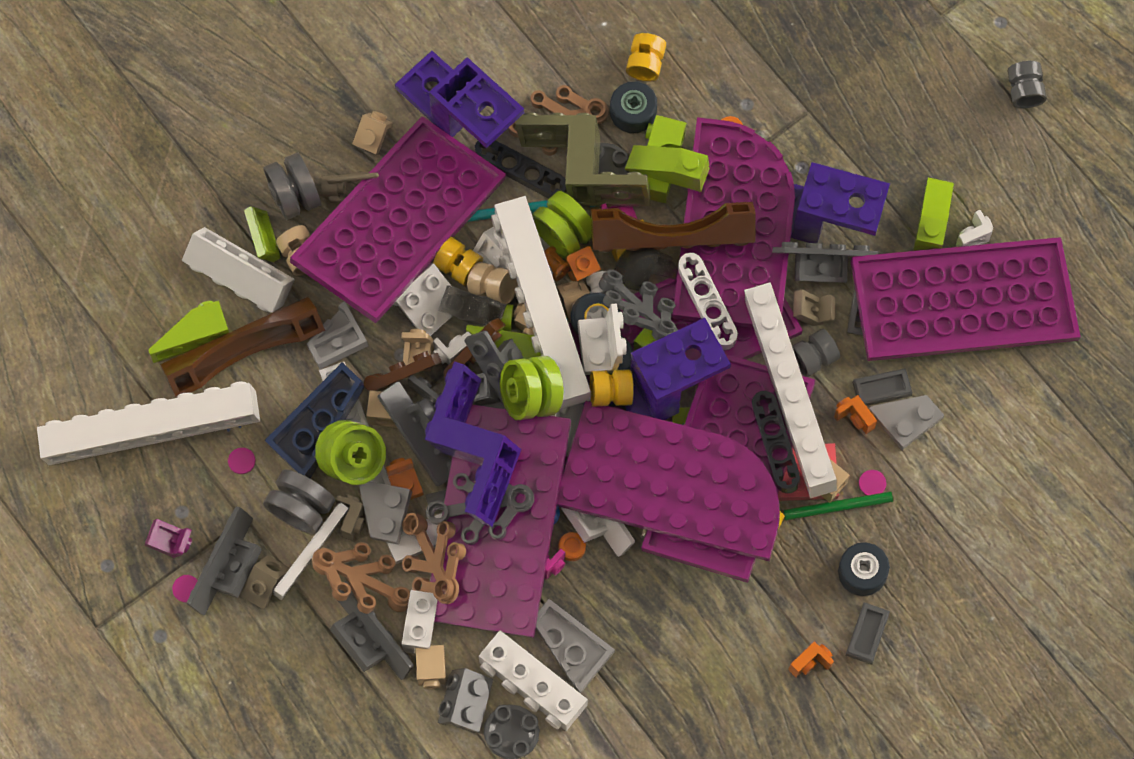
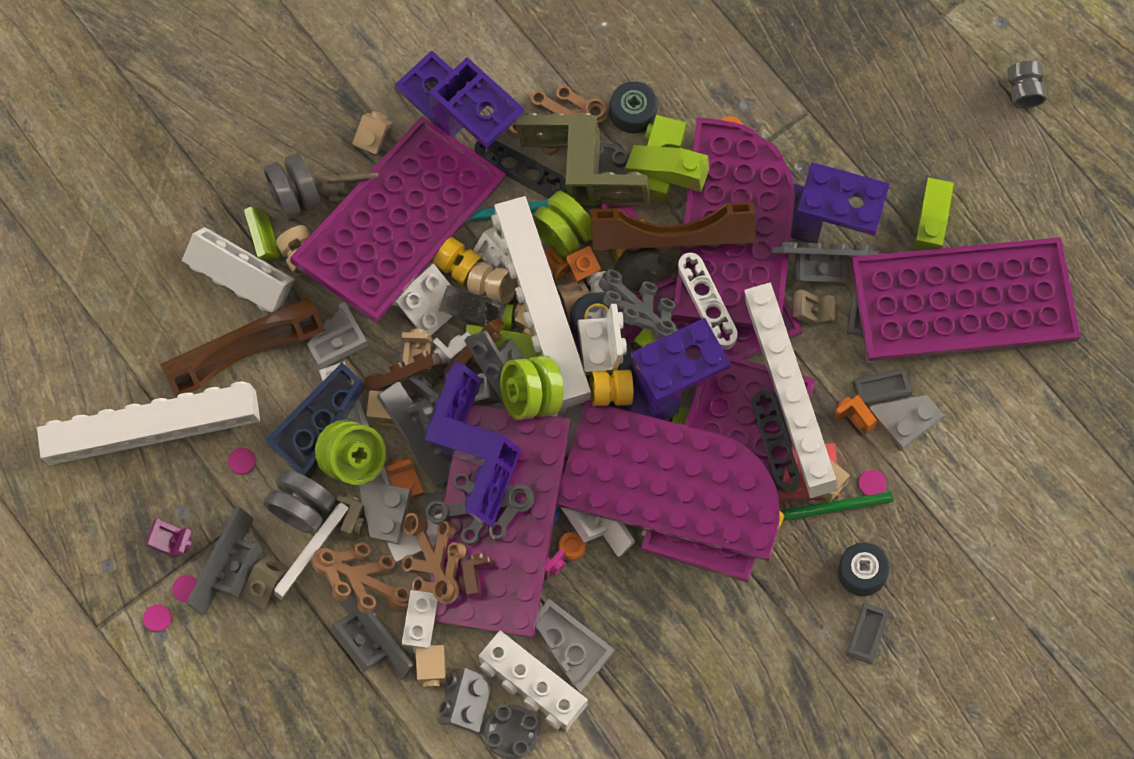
lime slope [148,300,229,363] -> none
yellow wheel [626,33,666,82] -> none
orange bracket [788,641,834,677] -> none
dark grey wheel [792,329,840,377] -> none
white bracket [956,210,993,247] -> none
none -> dark pink piece [143,604,171,632]
none -> reddish brown bracket [459,554,493,599]

